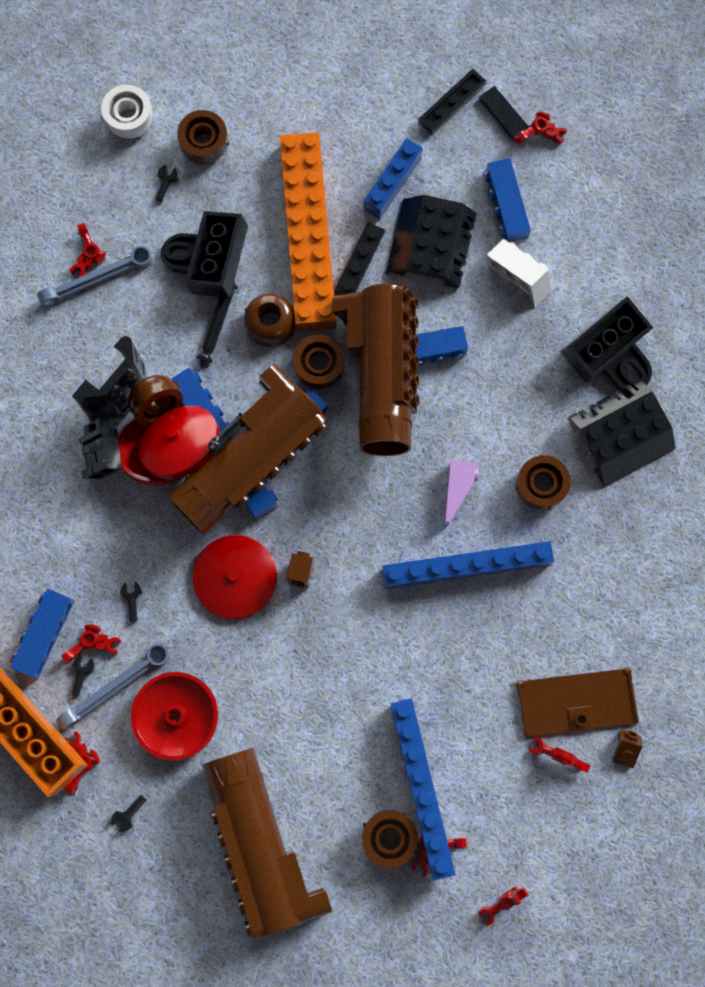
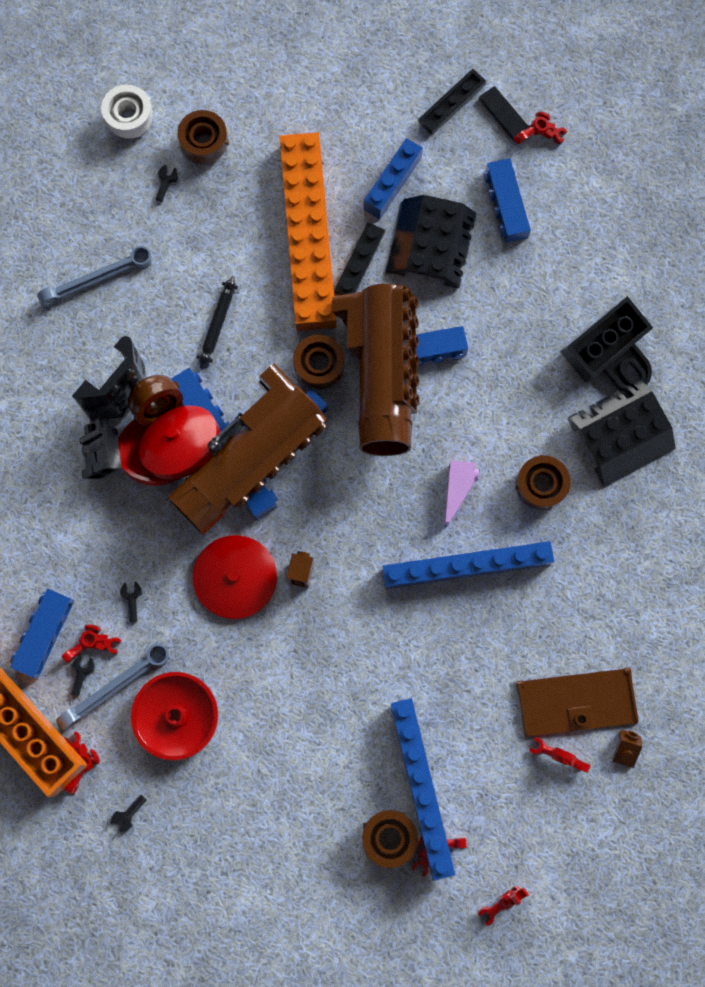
red piece [70,223,106,278] -> none
black brick [160,211,248,298] -> none
reddish brown piece [202,747,332,940] -> none
reddish brown piece [244,293,295,347] -> none
white wedge [487,239,551,307] -> none

